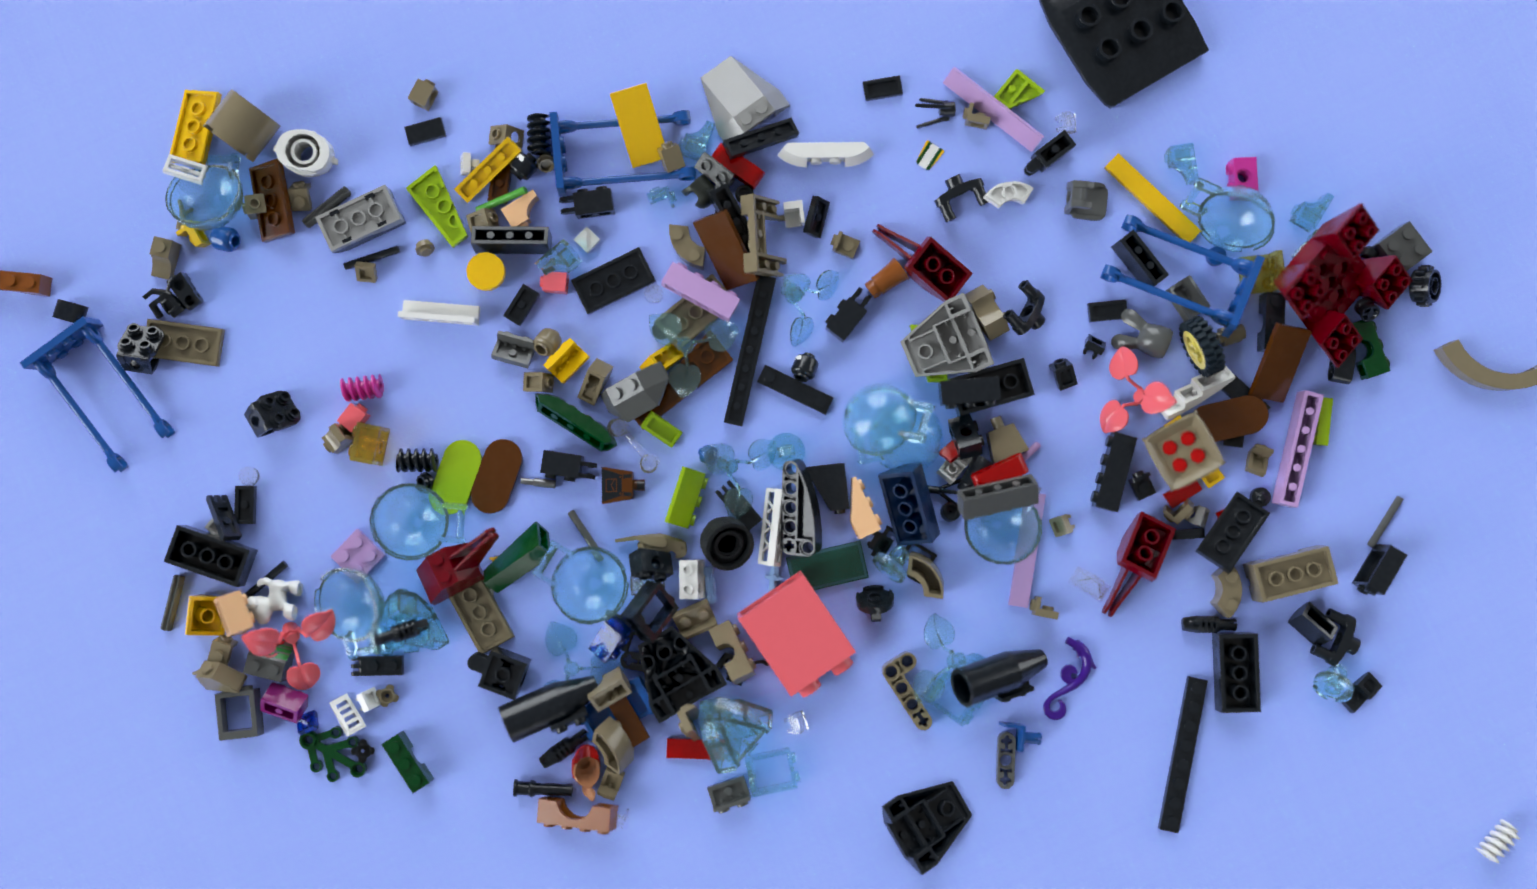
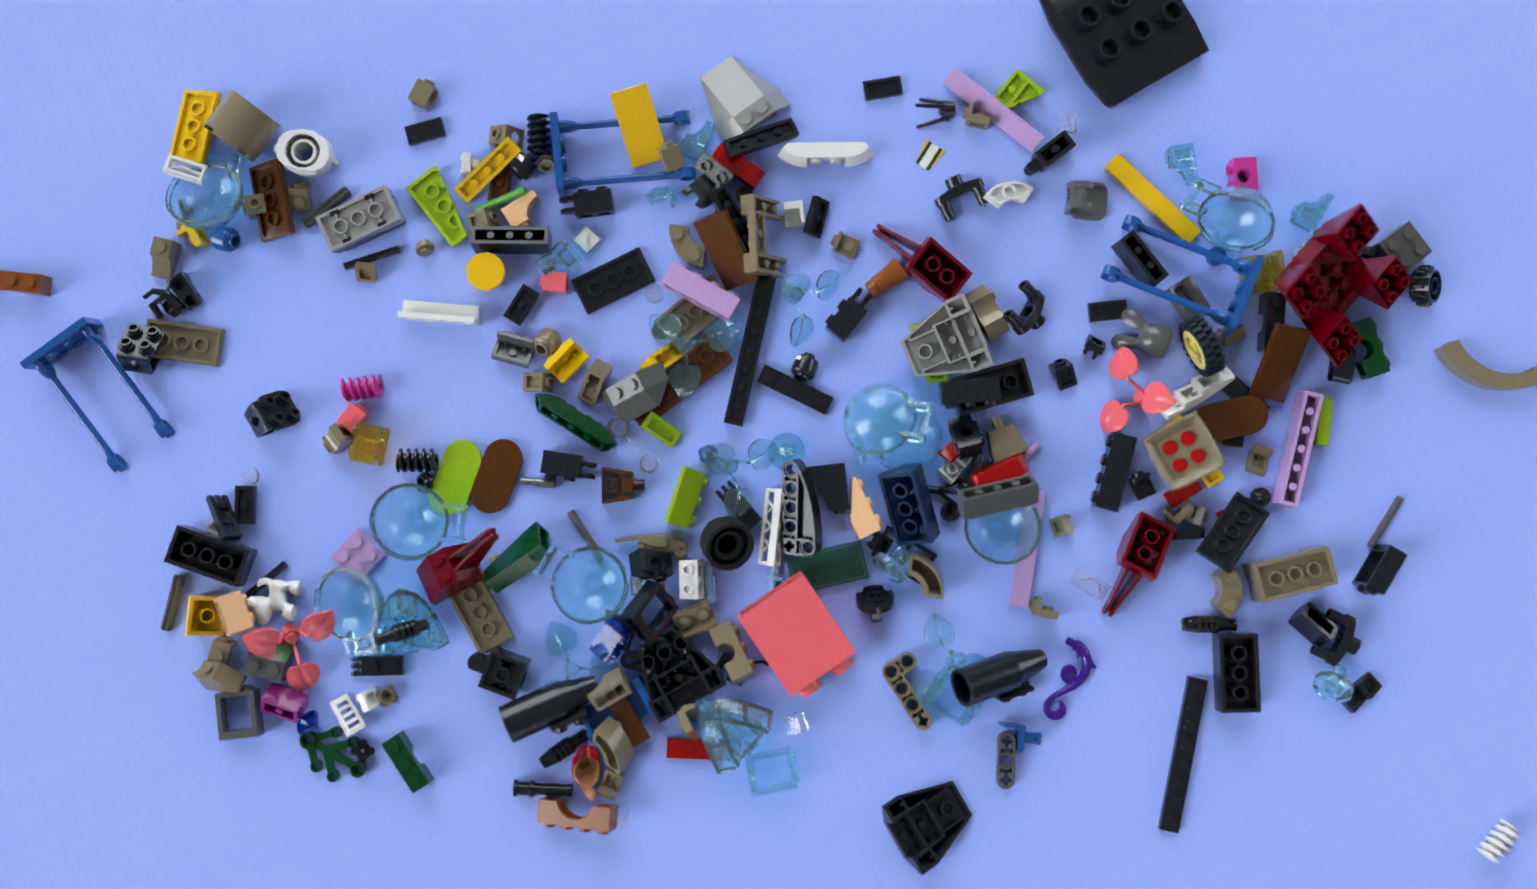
black beam [52,299,89,323] -> none
dark grey bracket [707,775,751,814] -> none
black wheel [1354,297,1380,322] -> none

